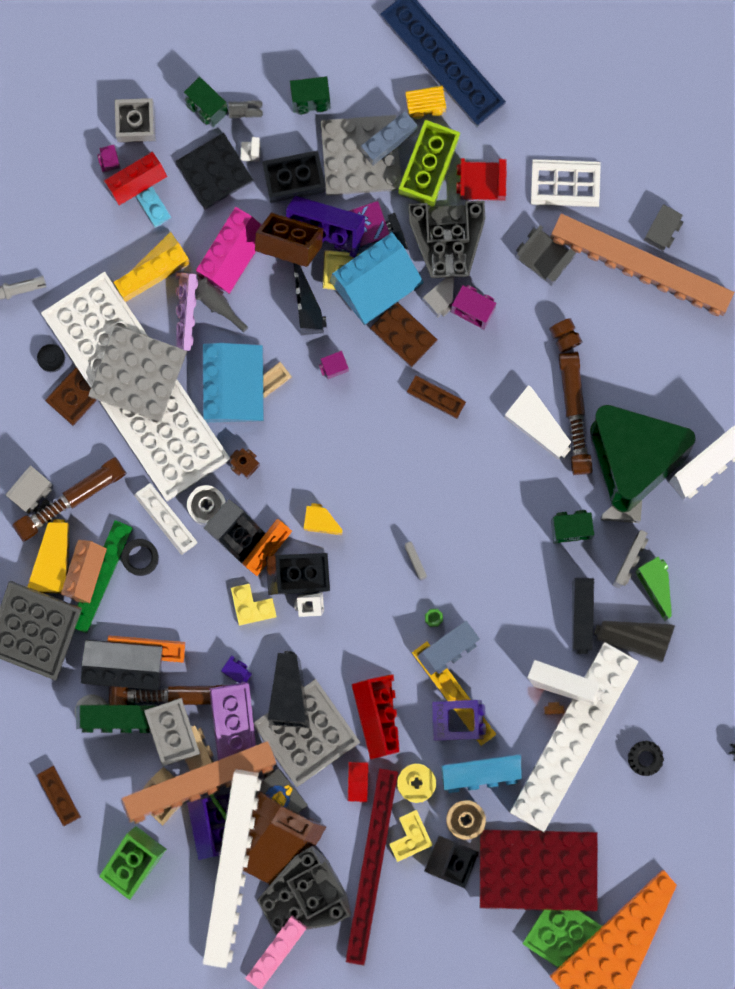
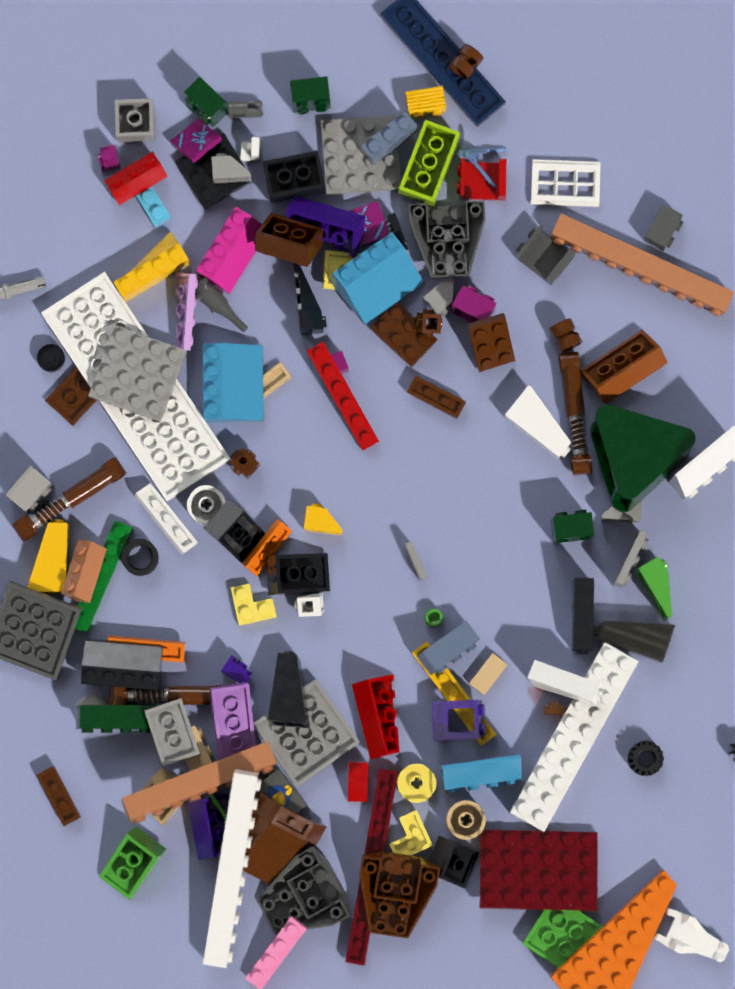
none -> magenta tile [170,118,222,163]
none -> light grey slope [212,153,252,184]
none -> red plate [306,341,379,451]
none -> reddish brown wedge [359,851,440,938]
none -> reddish brown brick [414,309,443,337]
none -> reddish brown wheel [449,44,484,80]
none -> medium blue plant [459,147,507,188]
none -> reddish brown plate [467,313,515,372]
none -> tan tile [469,653,508,695]
none -> dark orange slope [580,329,668,404]
none -> white animal [654,908,729,962]

